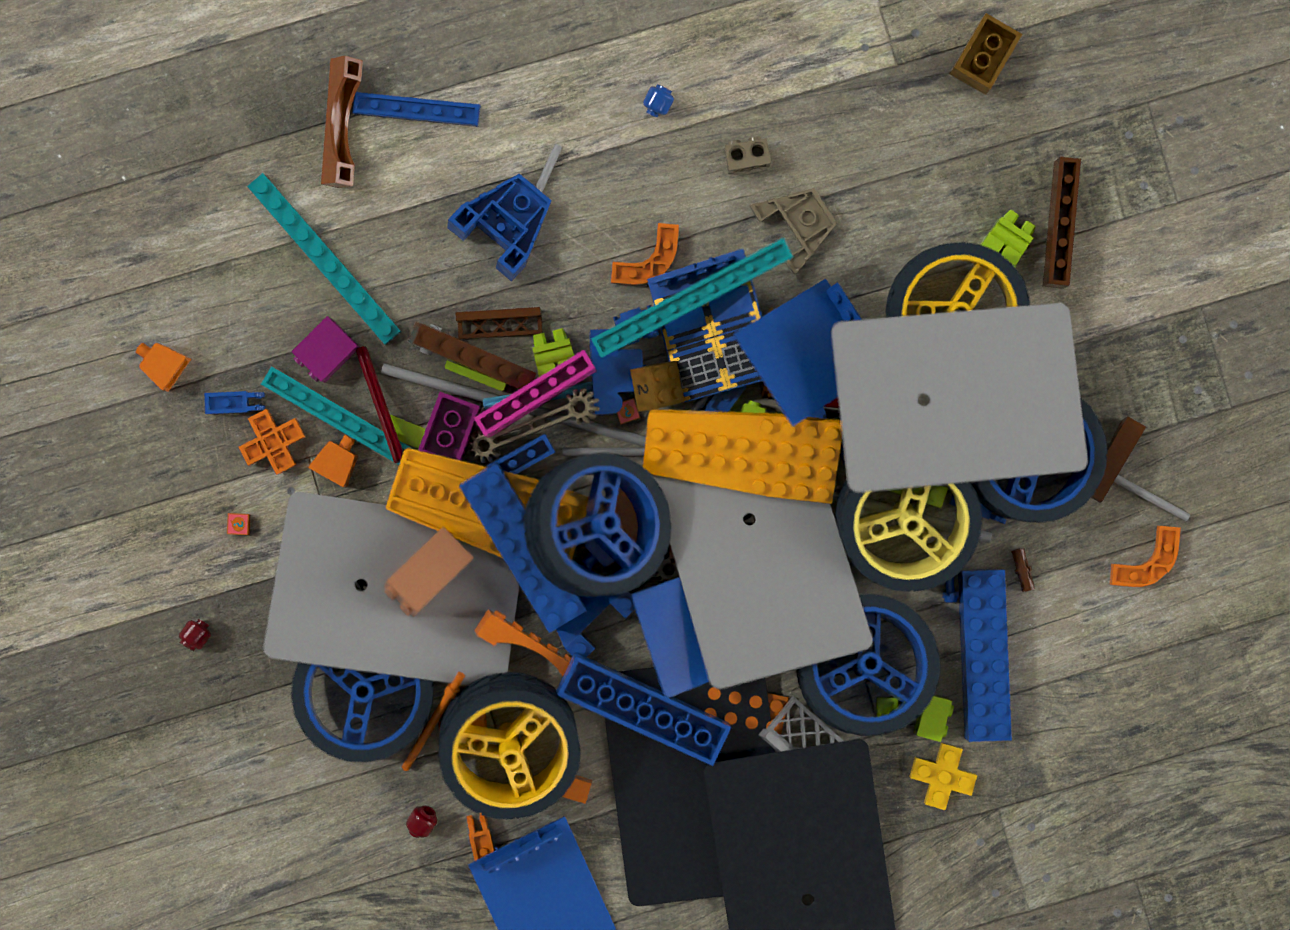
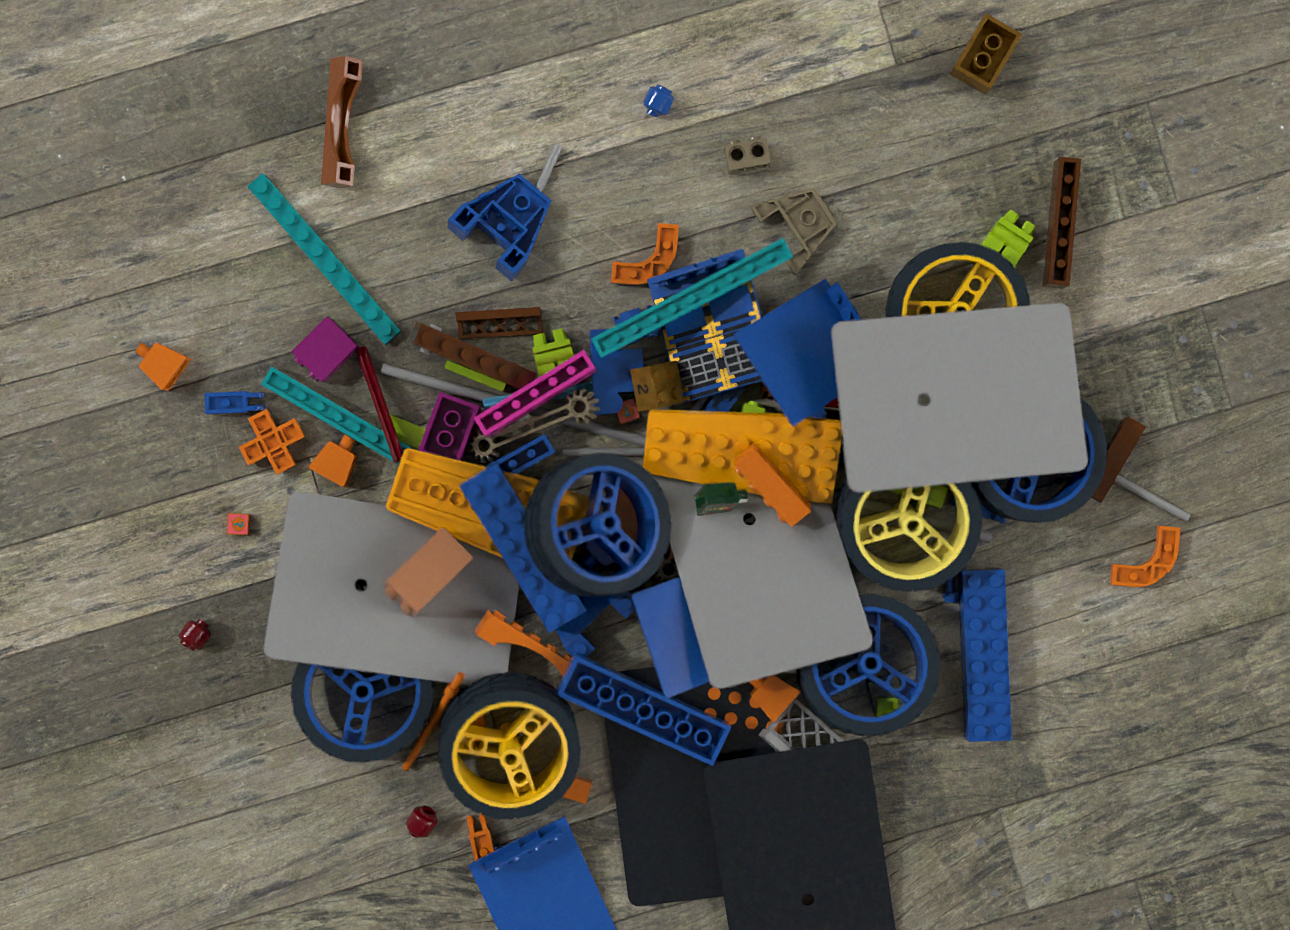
blue tile [352,92,480,127] -> none
yellow plate [909,742,977,810] -> none
lime brick [913,695,954,742] -> none
reddish brown pin [1011,548,1036,592] -> none
none -> clear green torso [694,482,748,516]
none -> orange brick [734,442,811,527]
none -> orange torso [748,674,800,723]

